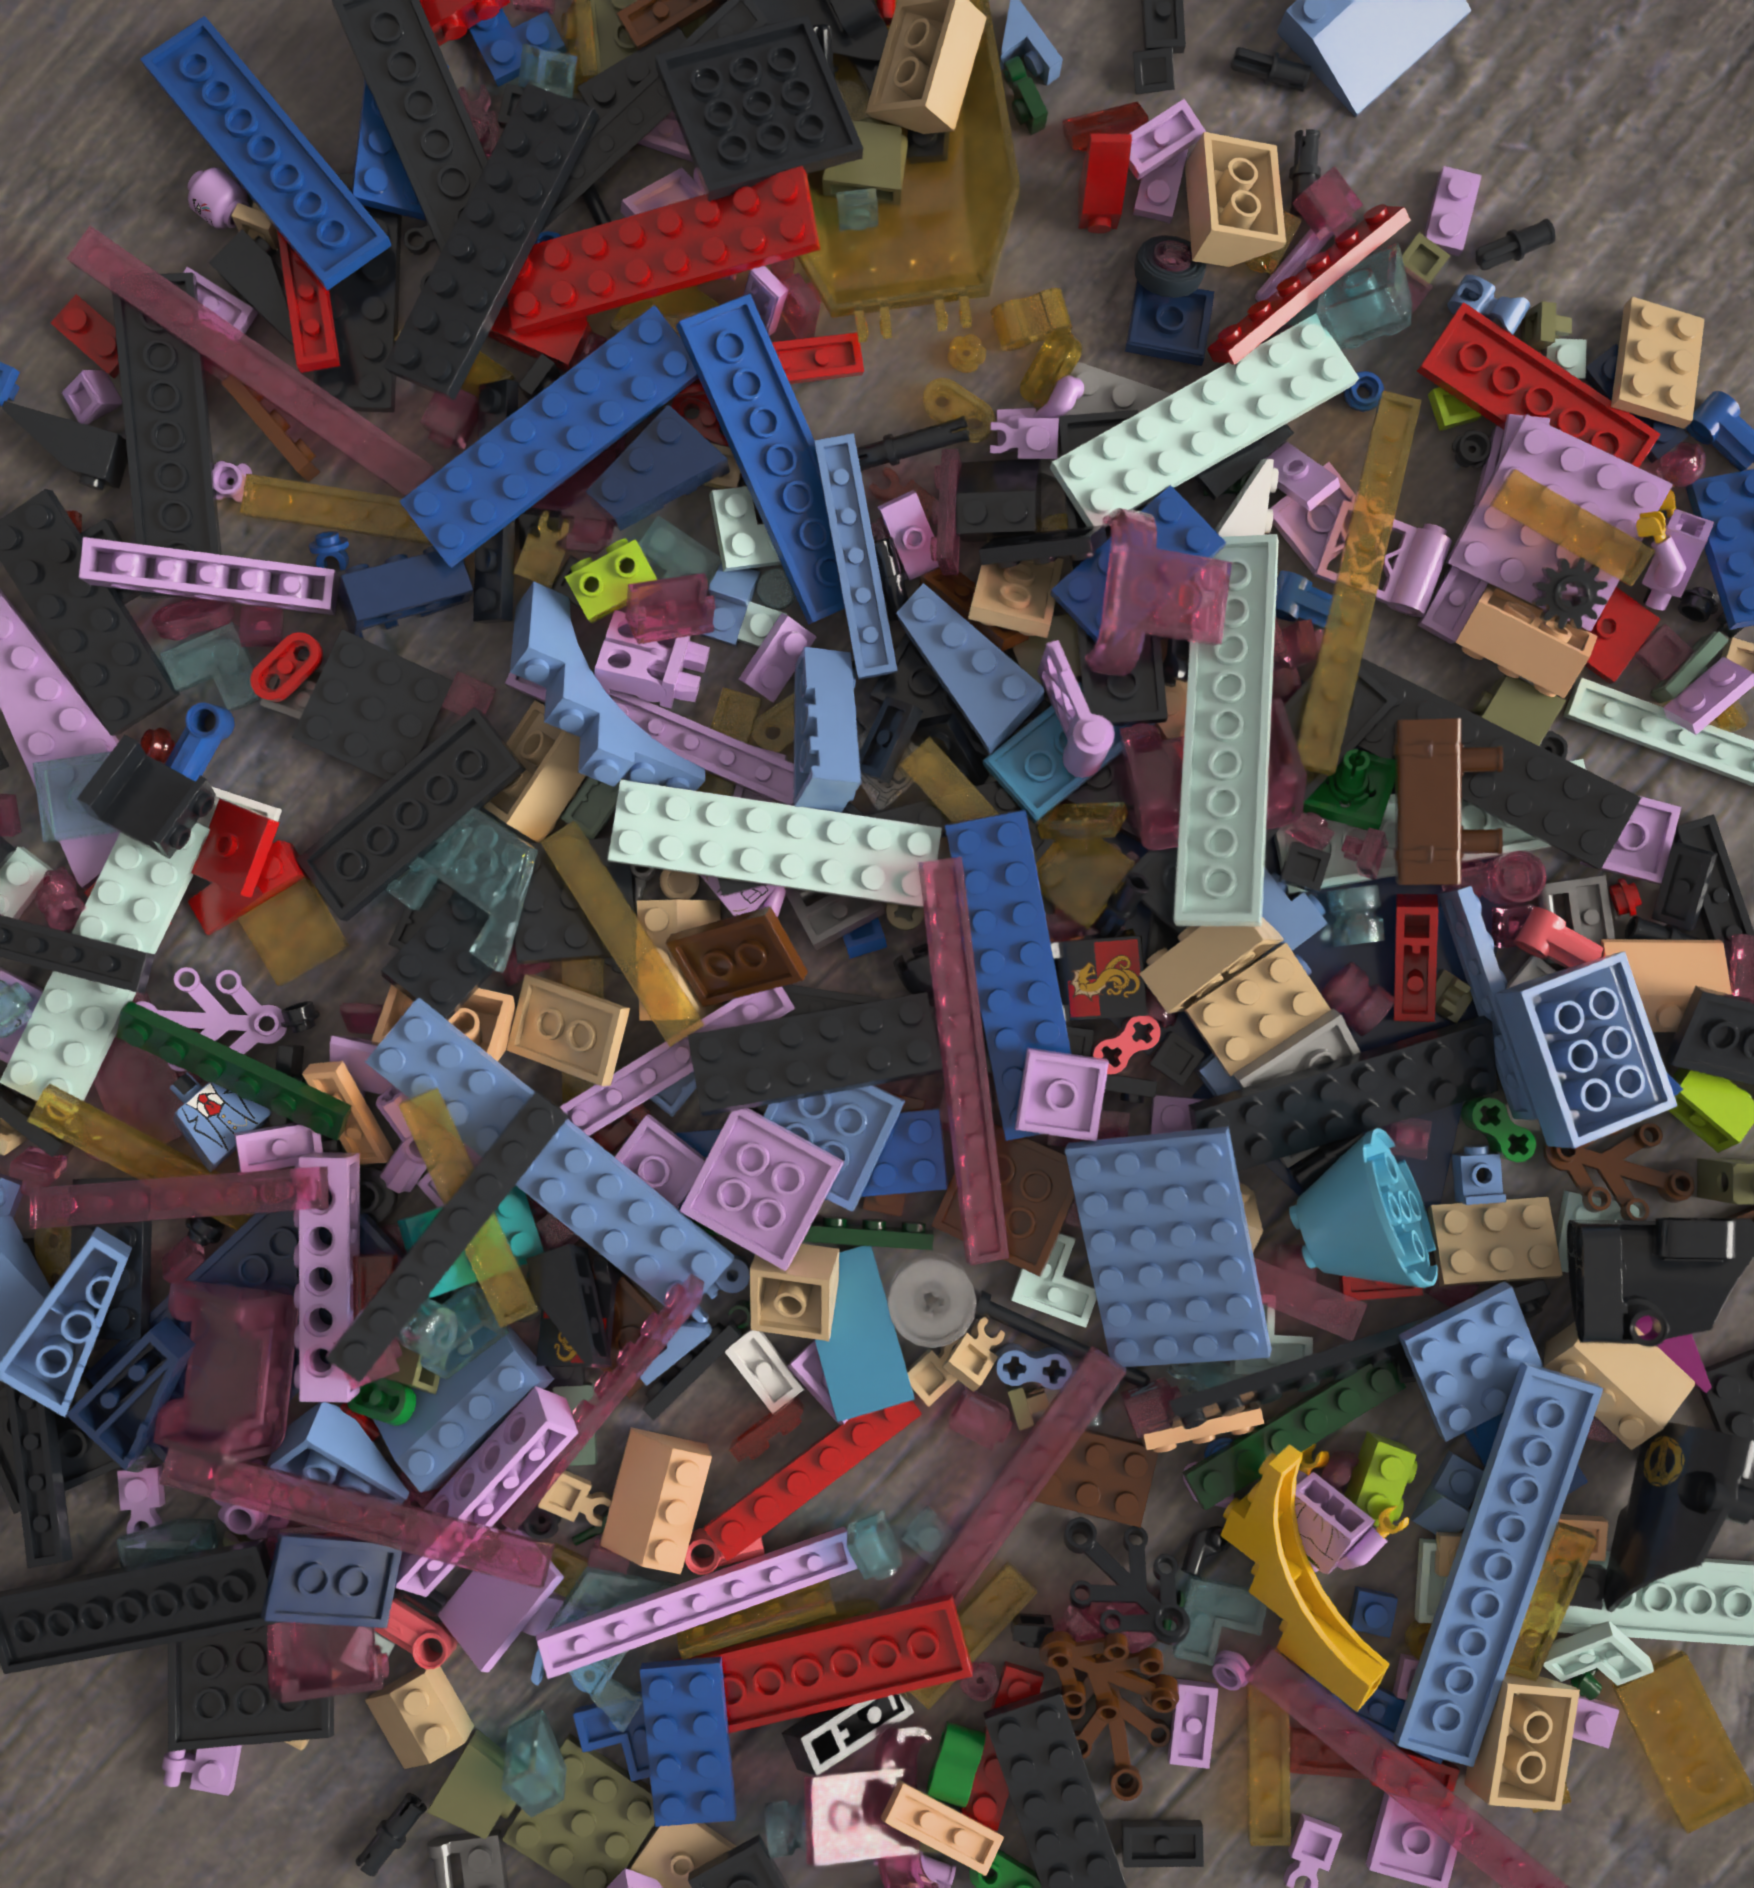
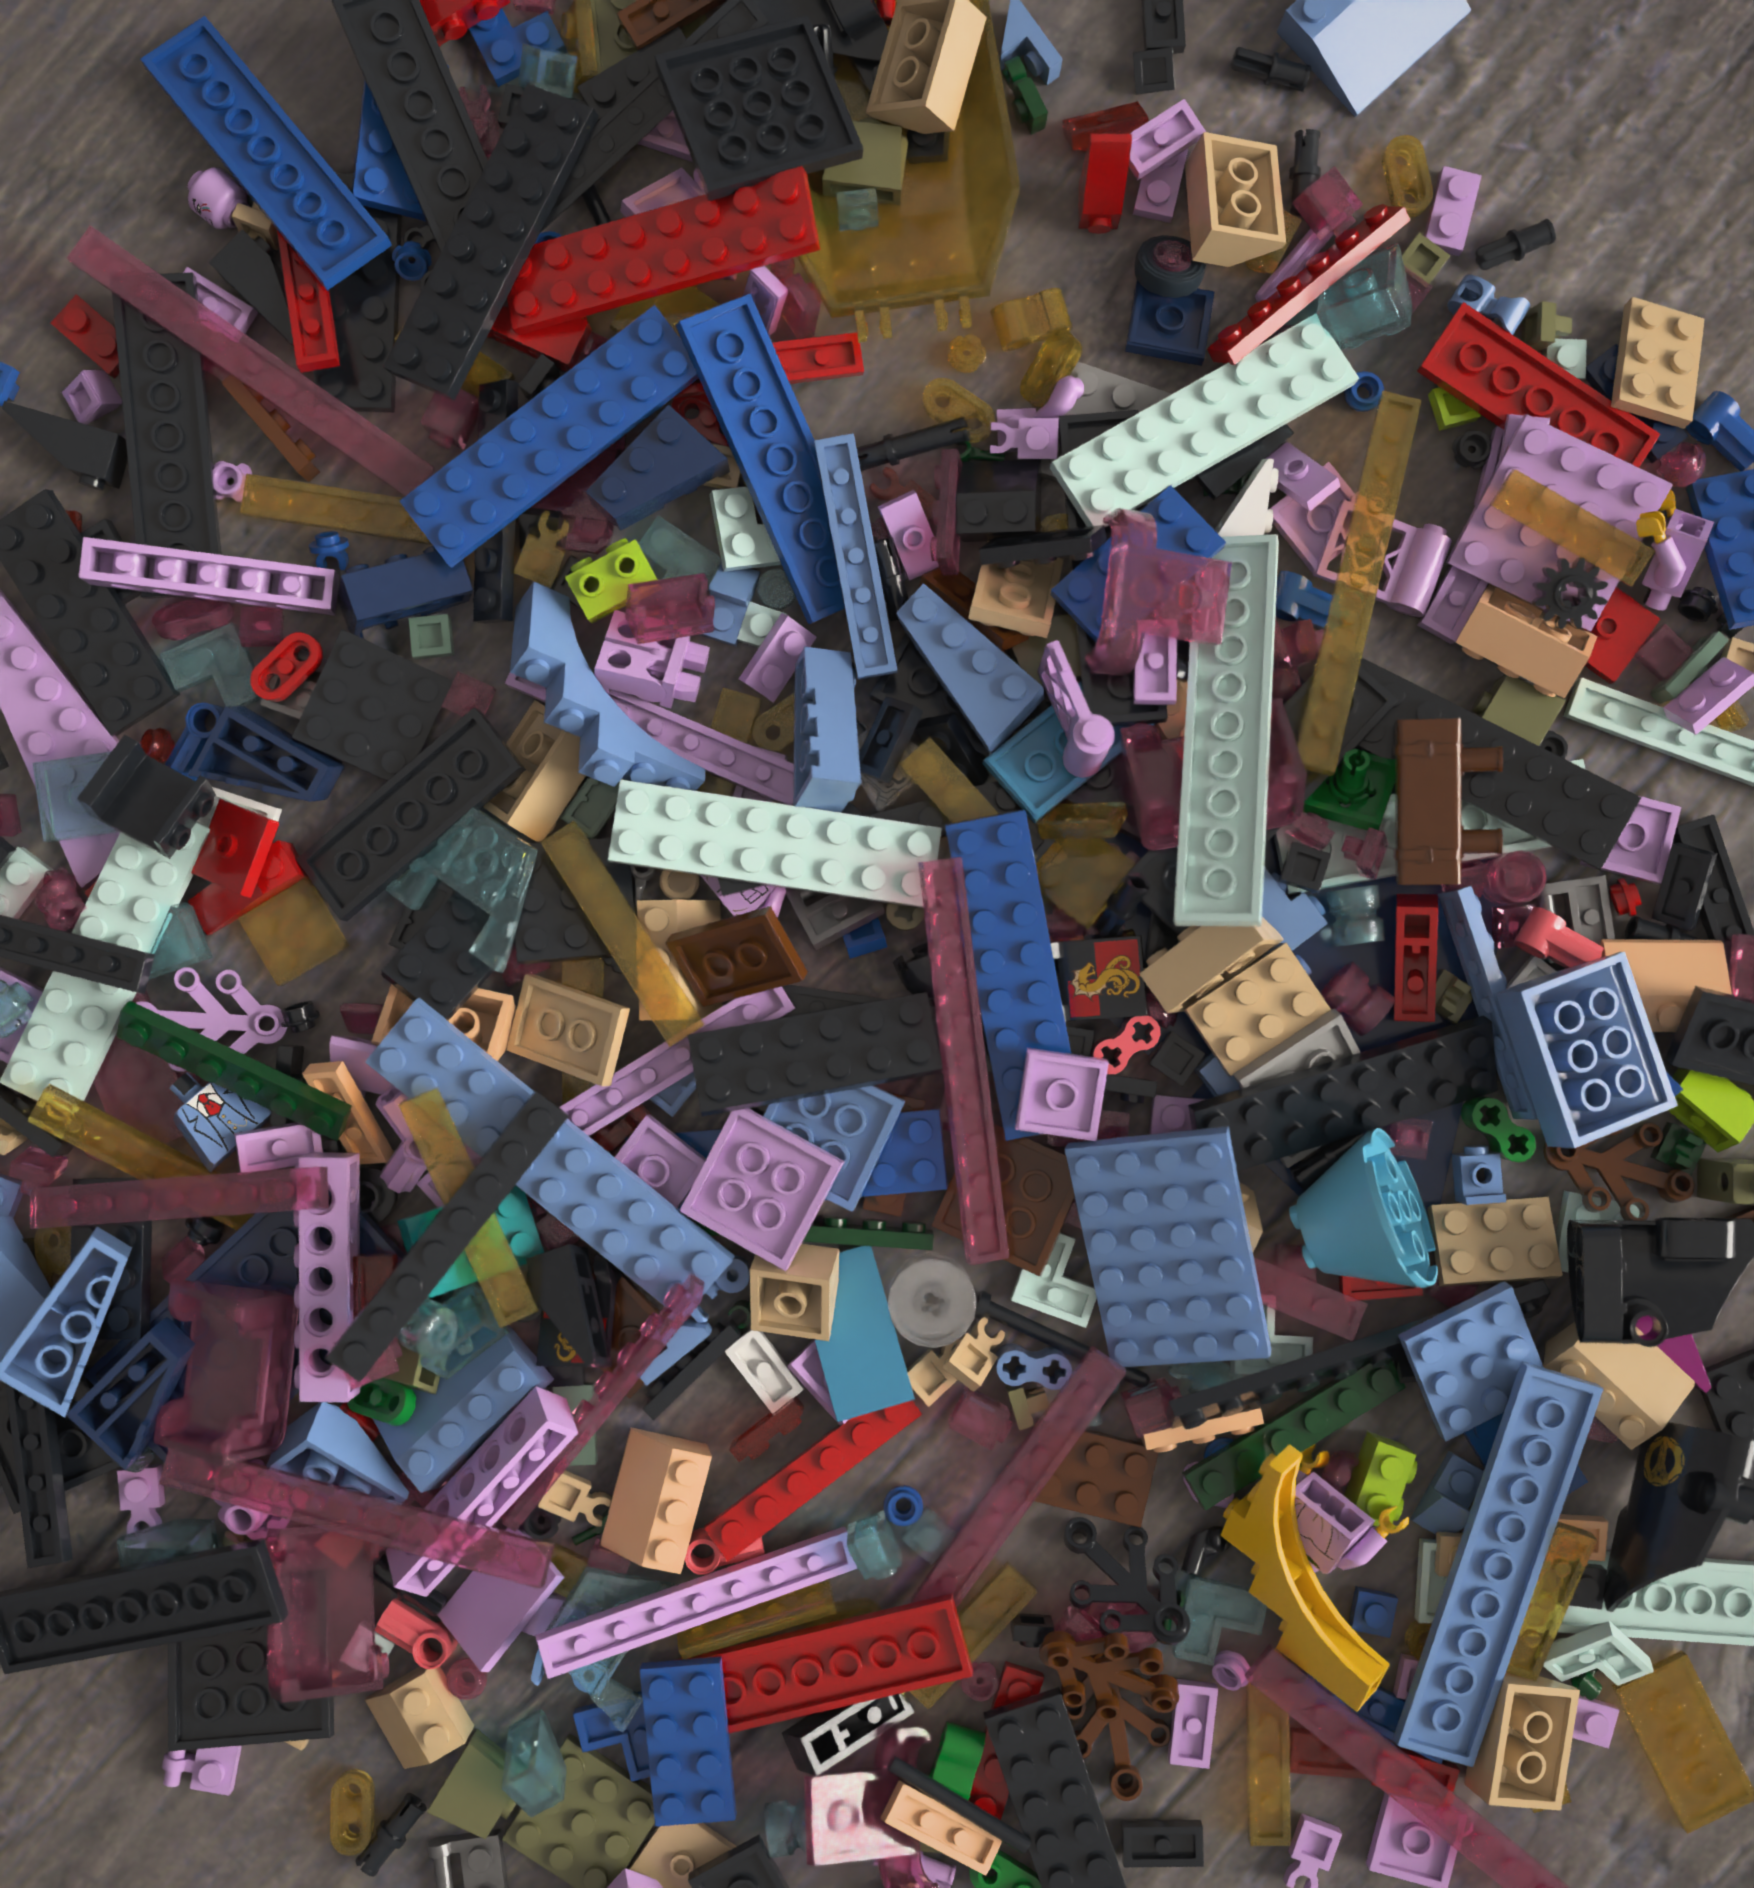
dark blue plate [261,1532,404,1628] -> none
none -> clear light blue slope [148,902,213,980]
none -> dark blue wedge [189,706,345,802]
none -> clear yellow plate [330,1769,375,1856]
none -> blue plate [392,241,432,281]
none -> sand green plate [408,614,455,660]
none -> clear pink plate [447,1658,487,1700]
none -> blue plate [883,1485,923,1526]
none -> black bar [887,1755,1031,1854]
none -> dark green hand [949,441,1005,464]
none -> lavender plate [1134,620,1177,705]
none -> clear yellow plate [1382,135,1433,218]
none -> dark green tile [1650,1122,1707,1176]

